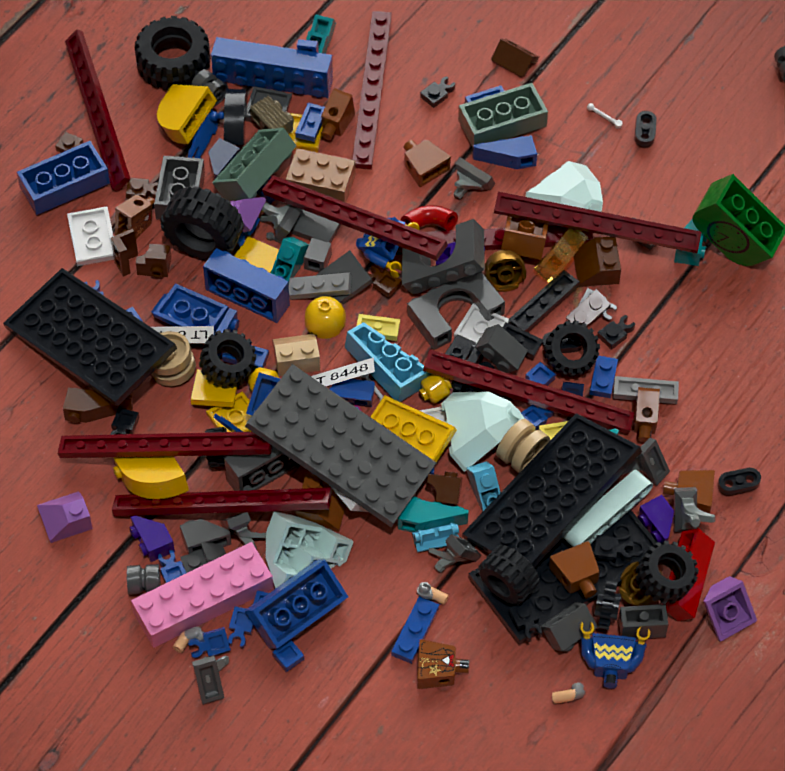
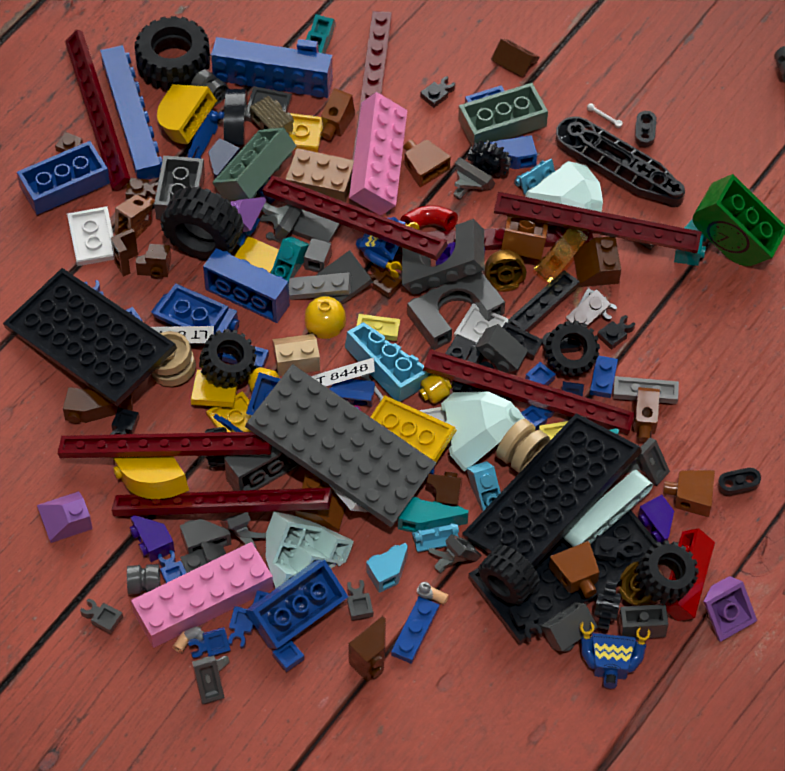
plate [295,103,325,142] -> none
dark orange torso [417,640,469,689] -> none
light nougat arm [552,683,585,704] -> none
piece [673,487,715,532] -> none
none -> dark grey plate [80,599,123,634]
none -> brick [100,45,162,180]
none -> dark grey plate [347,580,373,620]
none -> reddish brown slope [348,616,386,682]
none -> bright pink brick [349,92,407,216]
none -> medium azure slope [366,543,408,593]
none -> black gear [468,140,512,178]
none -> medium azure hinge [514,159,555,195]
none -> black beam [556,117,685,208]

